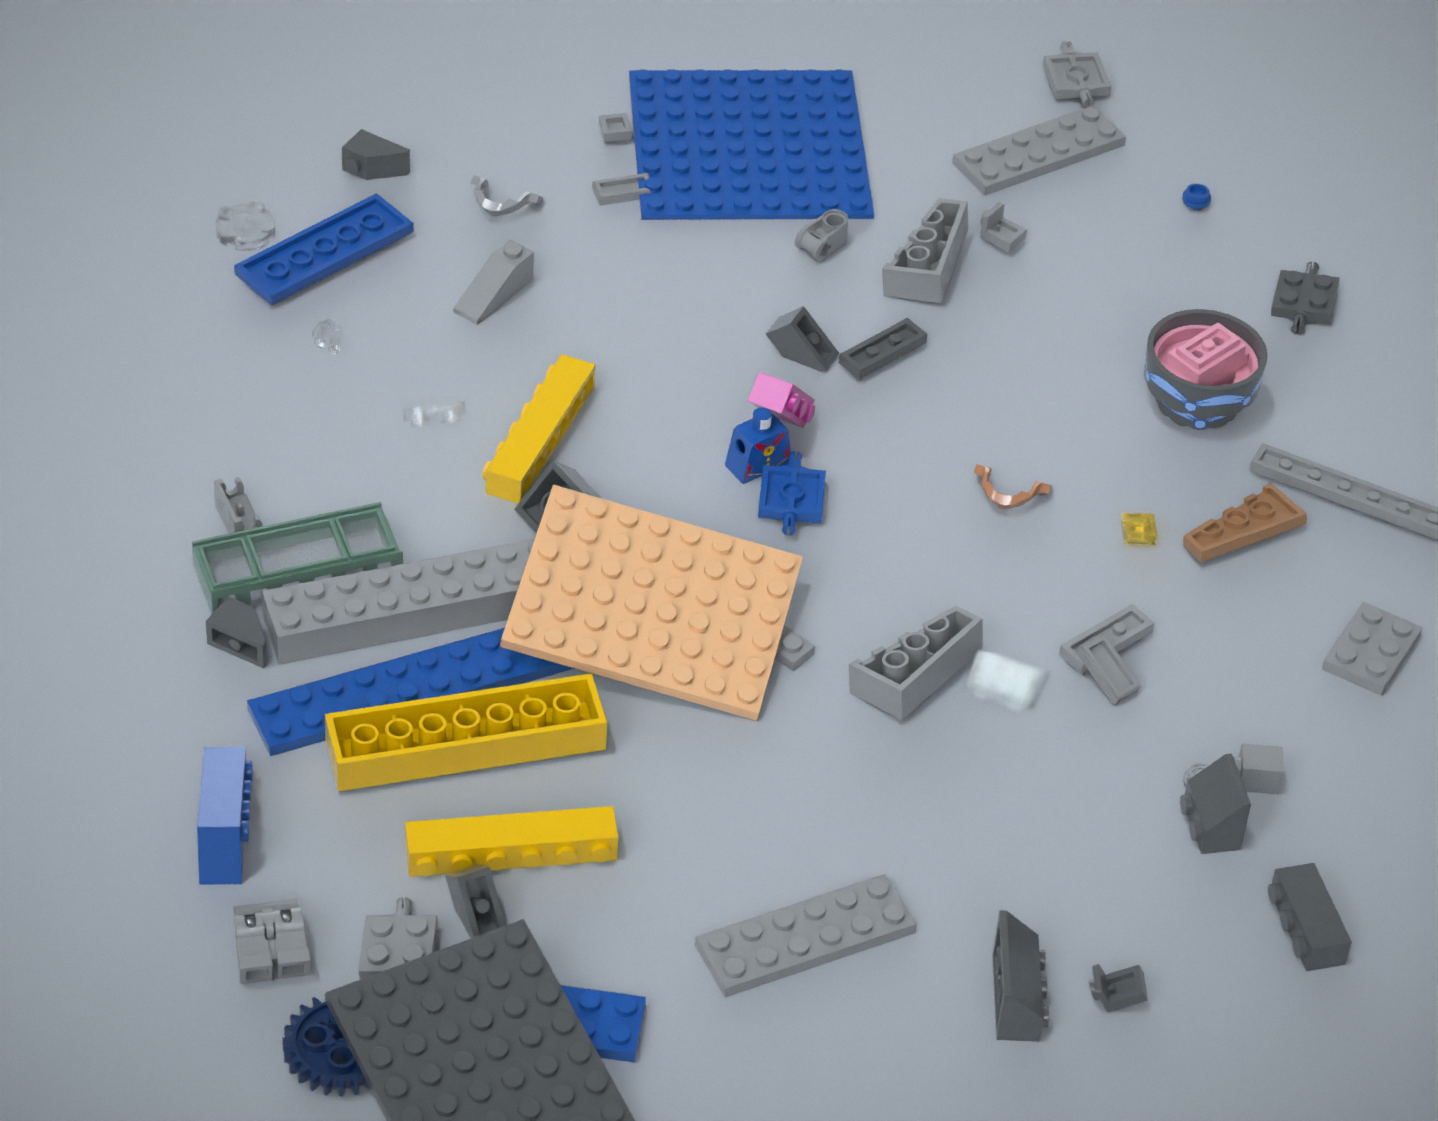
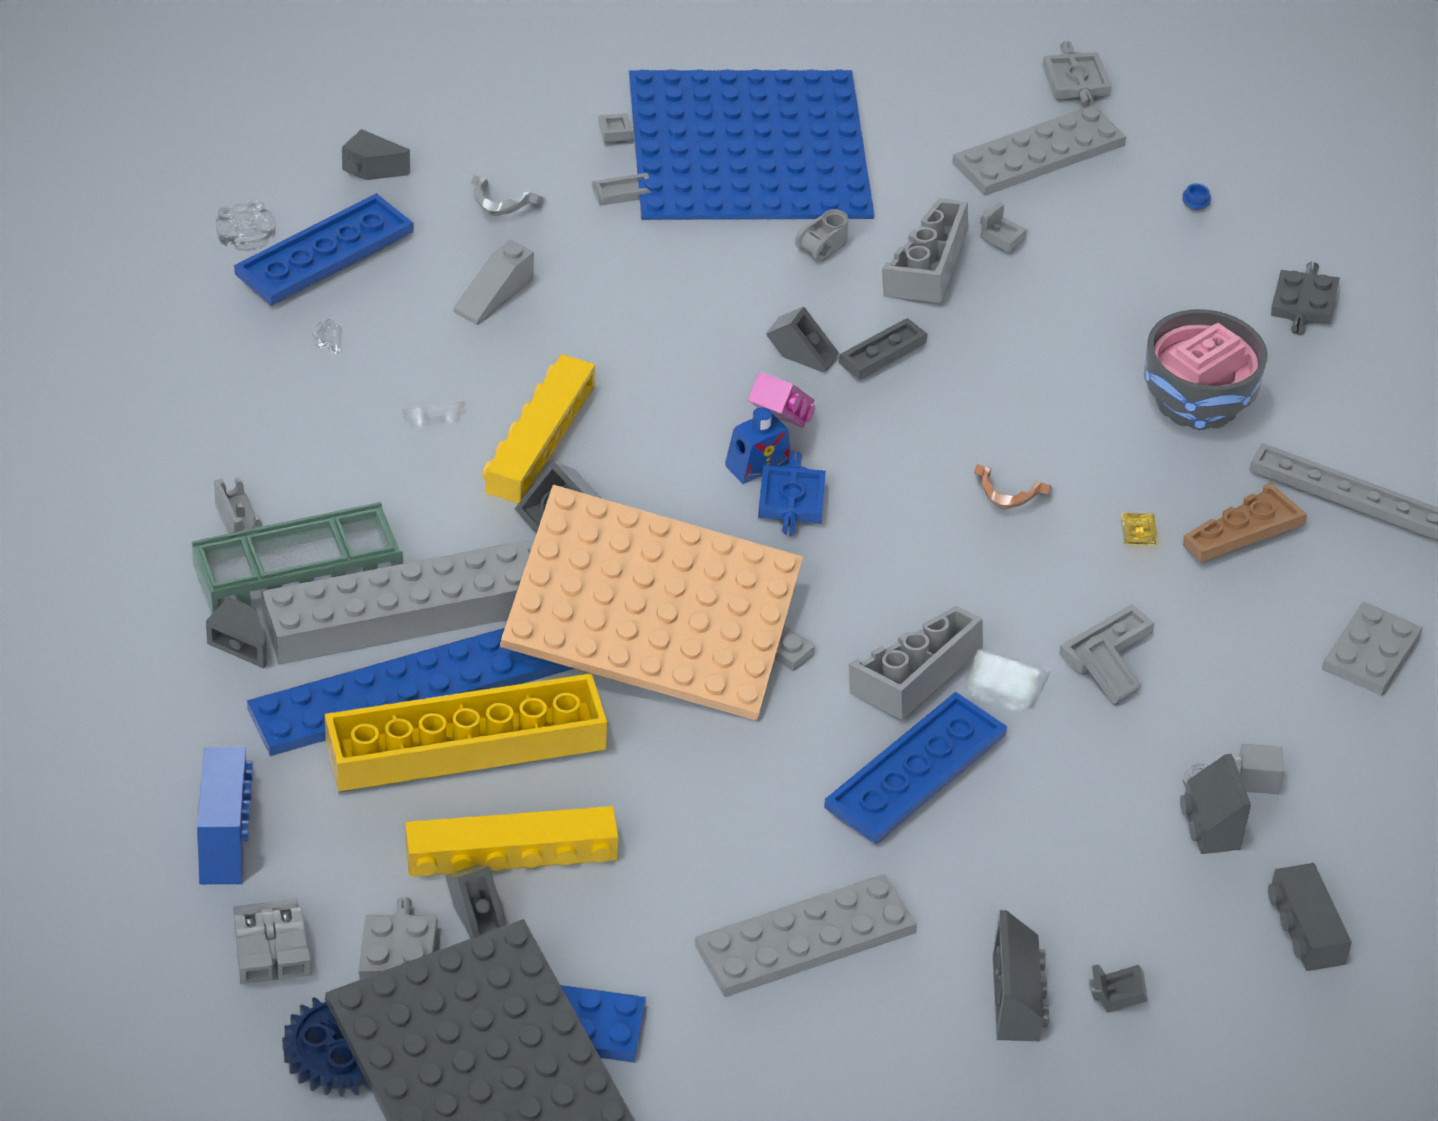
none -> blue plate [824,692,1007,844]

